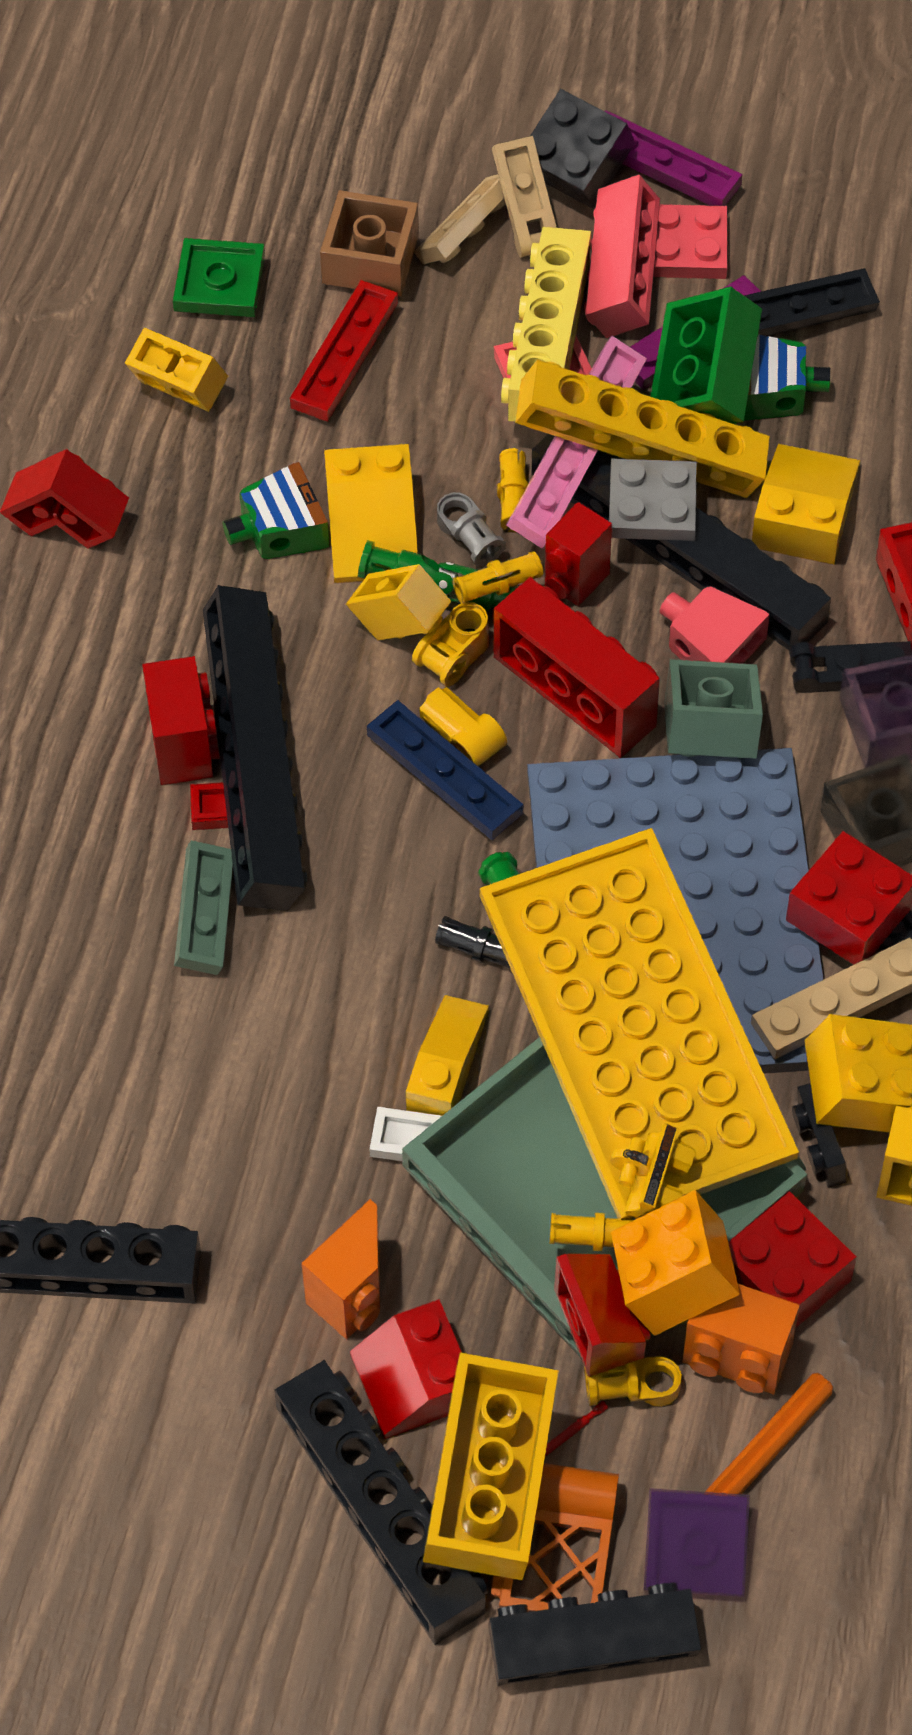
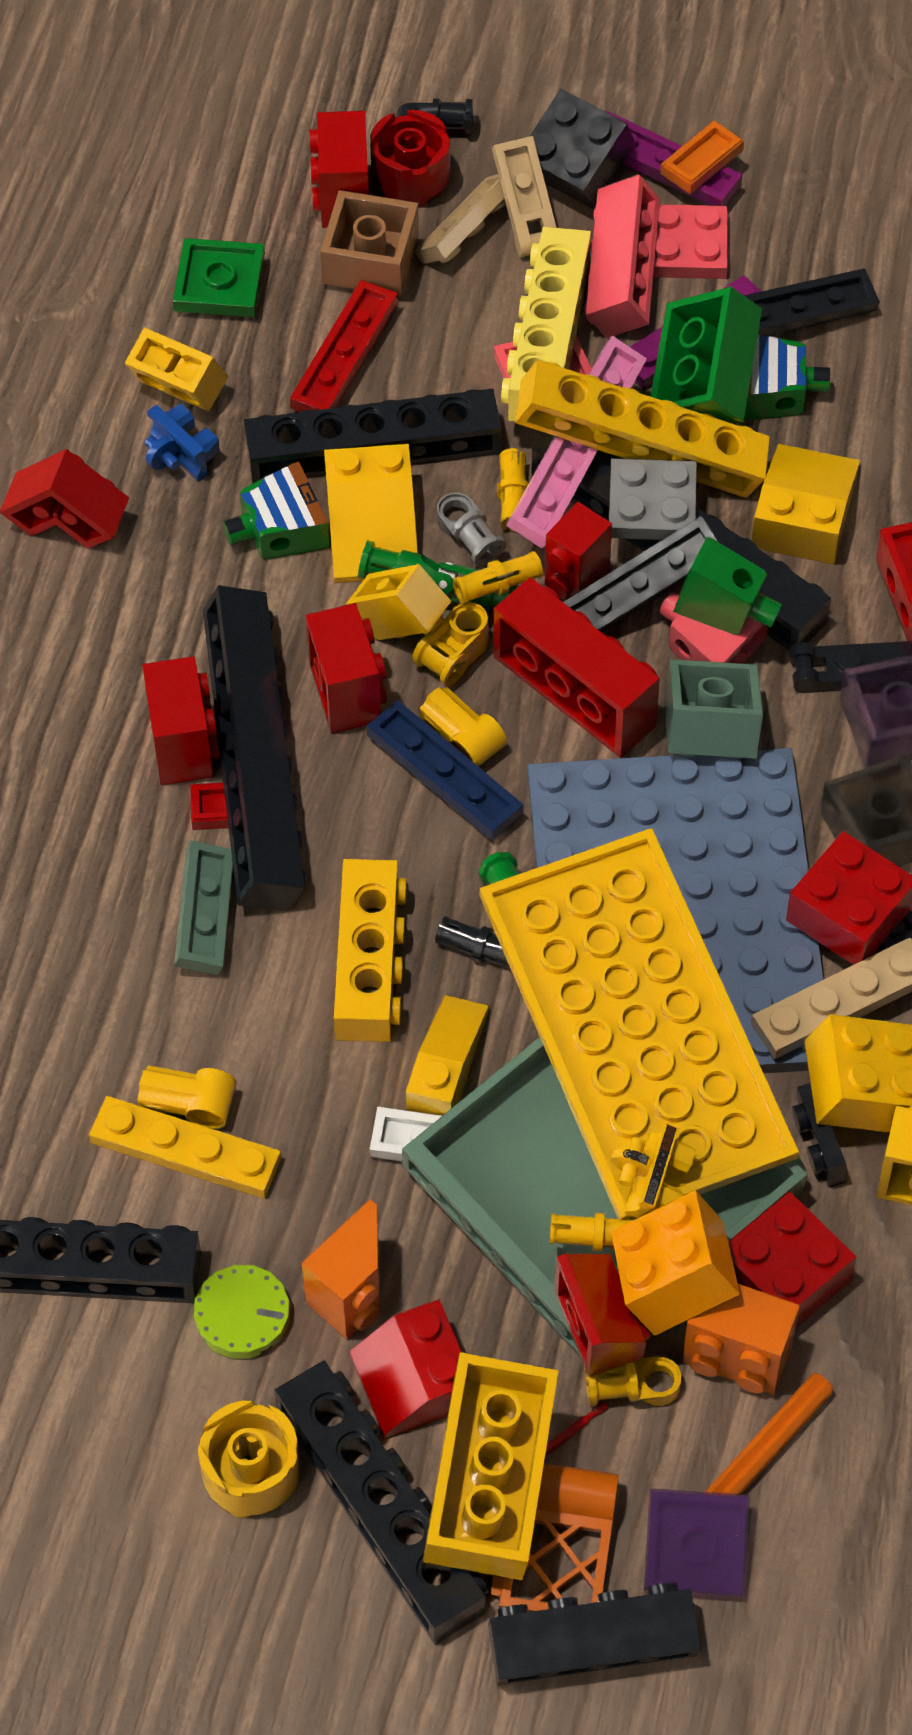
none -> yellow plate [89,1095,281,1199]
none -> yellow piece [137,1065,237,1129]
none -> blue hips [145,403,220,481]
none -> lime tile [194,1265,290,1359]
none -> yellow brick [198,1400,300,1518]
none -> black brick [244,388,501,484]
none -> red brick [305,603,387,734]
none -> red brick [309,110,369,228]
none -> yellow brick [334,859,407,1042]
none -> red brick [370,110,451,207]
none -> black connector [395,98,473,134]
none -> plate [563,516,718,632]
none -> orange tile [660,120,744,194]
none -> green torso [673,536,783,635]

